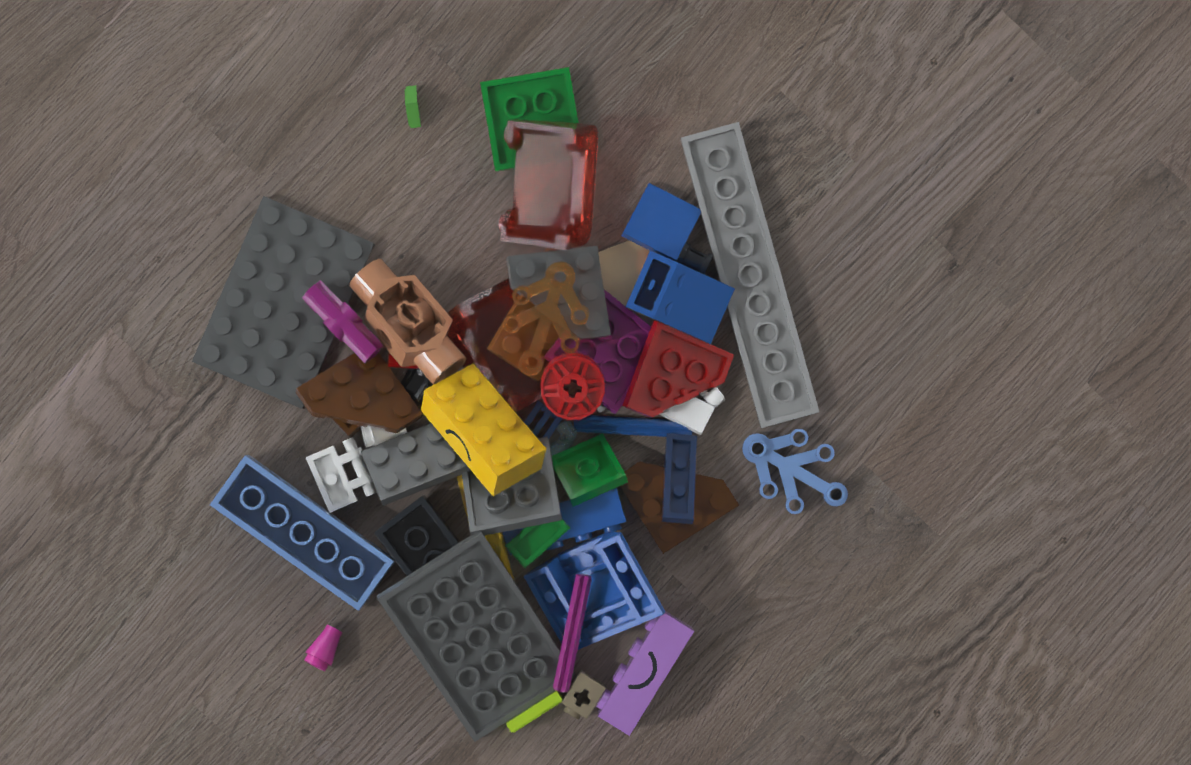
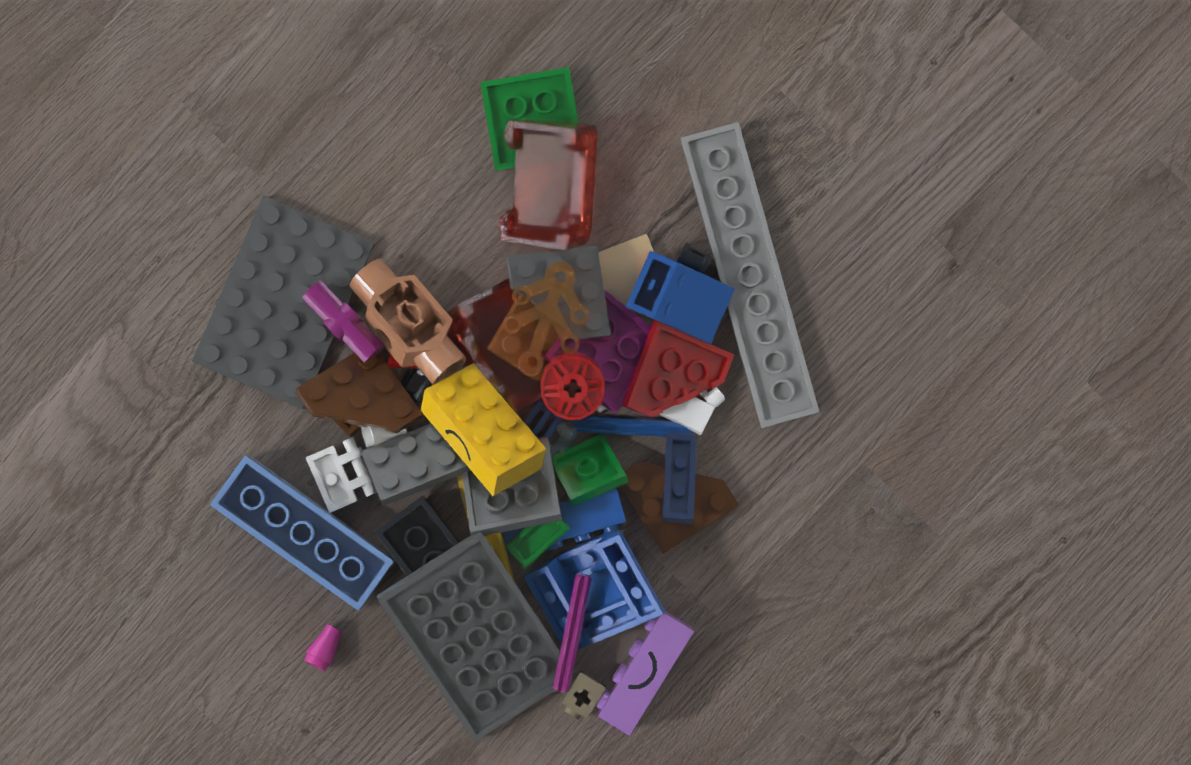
bright green tile [405,85,421,128] -> none
lime tile [506,690,563,733] -> none
blue tile [621,183,701,261] -> none
medium blue plant [742,429,848,514] -> none

